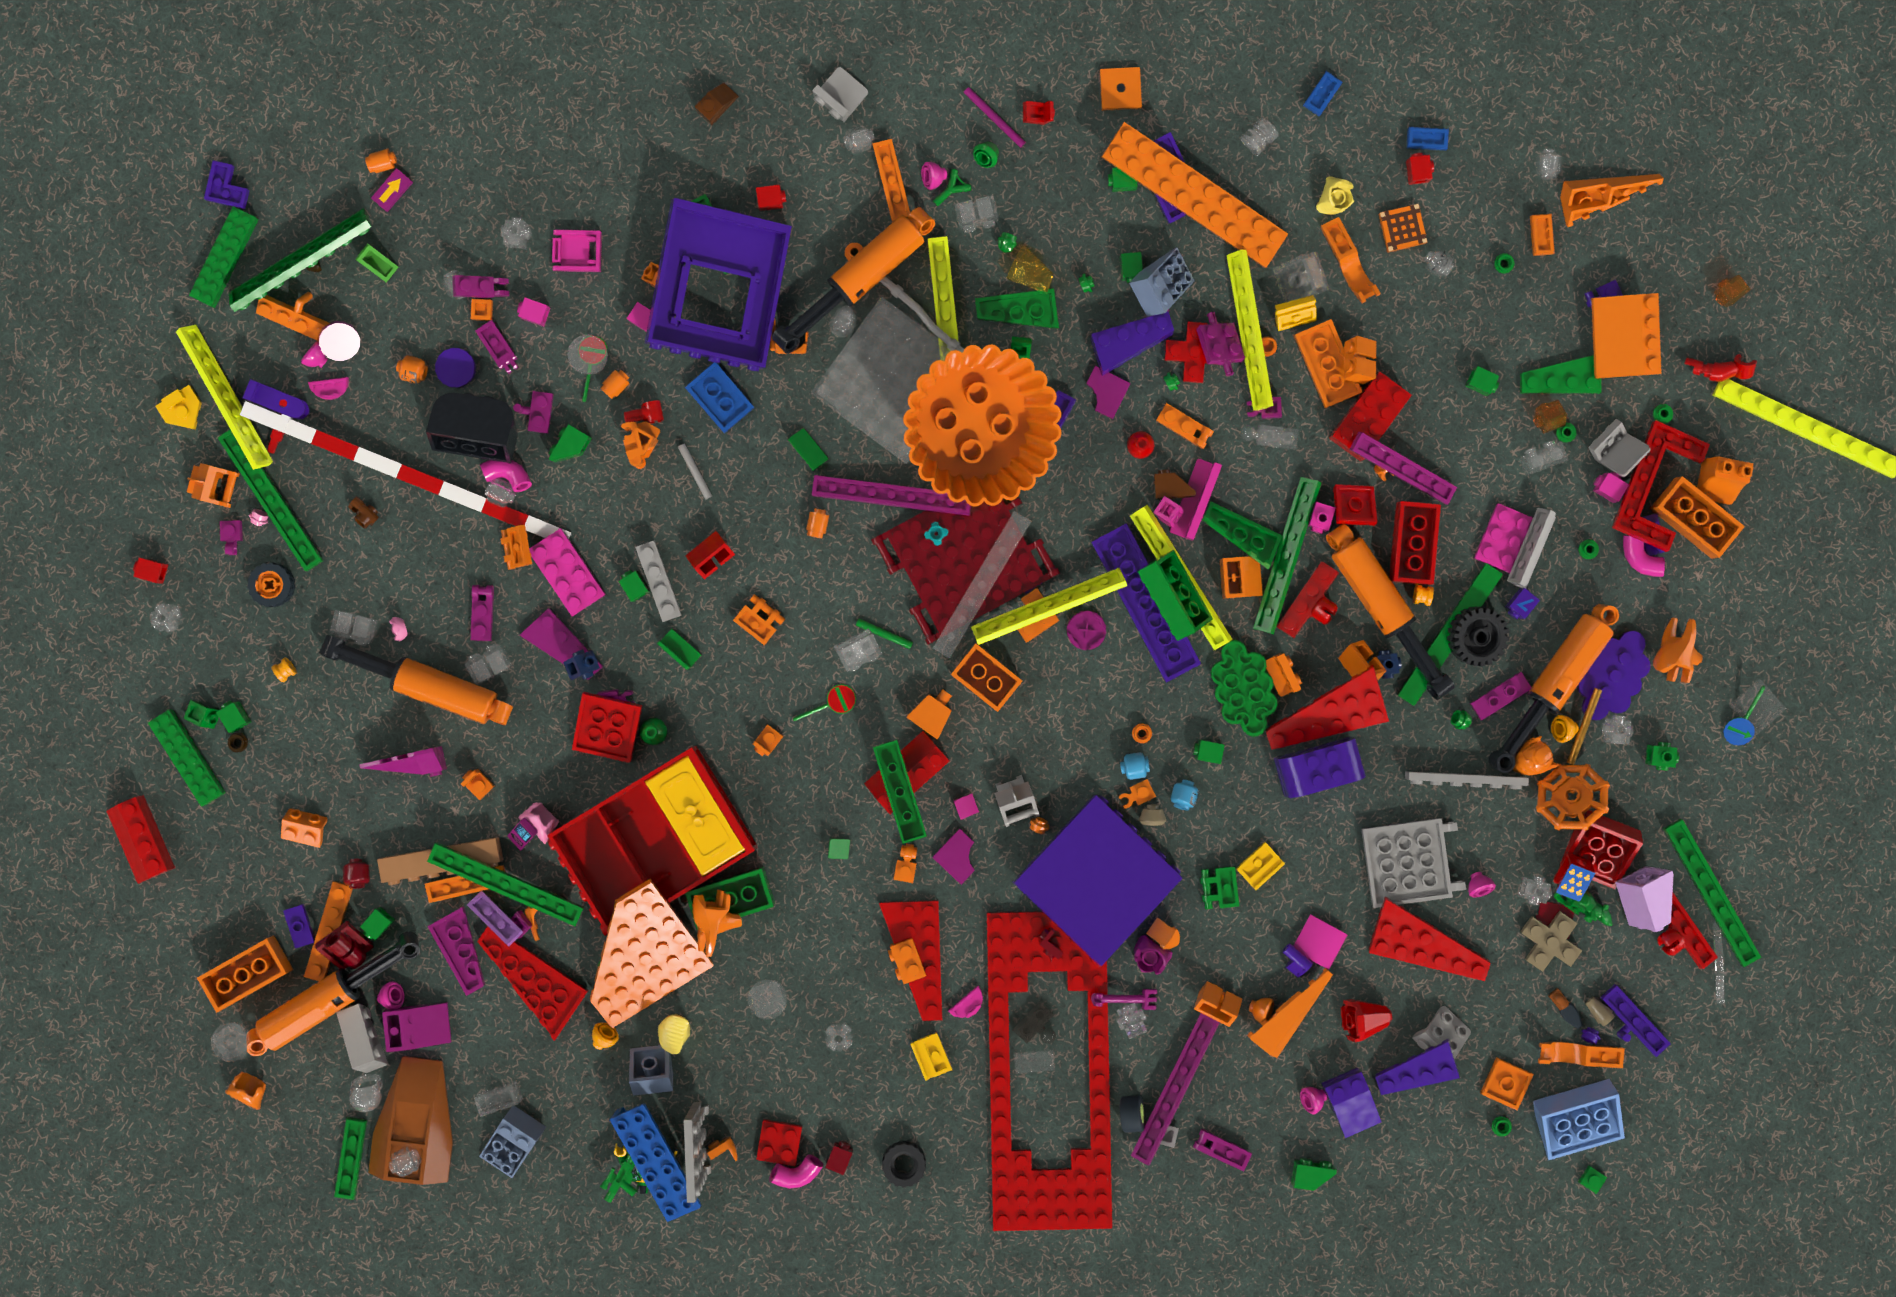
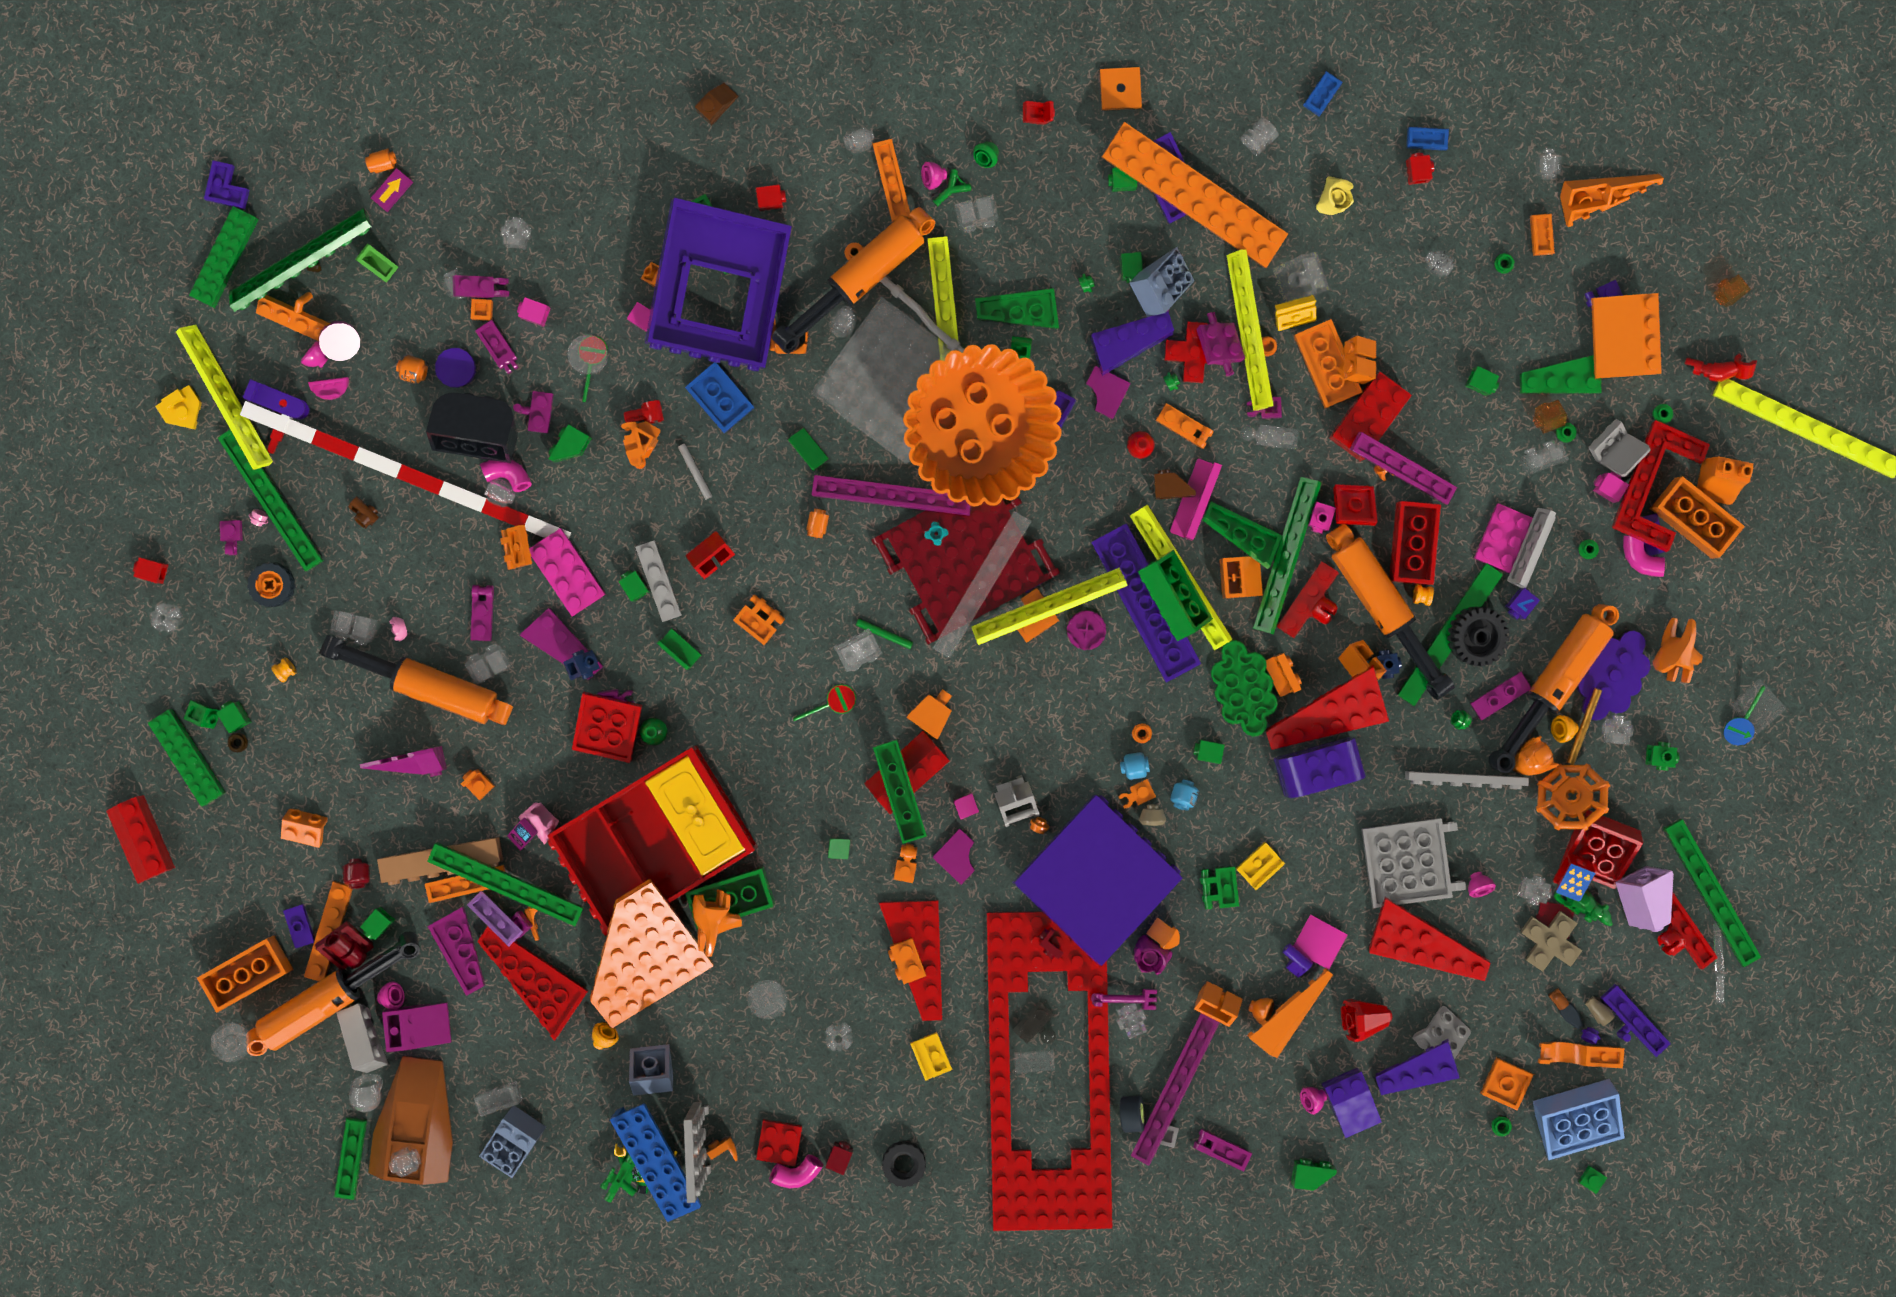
orange piece [187,463,240,508] -> none
orange hair [225,1072,266,1110] -> none
dark pink container [552,230,602,272] -> none
orange brick [600,370,630,399] -> none
light yellow hair [658,1014,690,1054] -> none
orange bracket [752,724,784,756] -> none
light grey bracket [812,67,868,122] -> none
dark pink tile [948,985,983,1018] -> none
orange brick [951,643,1022,712] -> none
magenta bar [963,87,1026,148] -> none
green plate [998,232,1017,253] -> none
clear yellow slope [1007,246,1054,292] -> none
dark pink brick [1153,496,1184,528] -> none
orange piece [1321,217,1381,303] -> none
tile [1379,204,1428,253] -> none

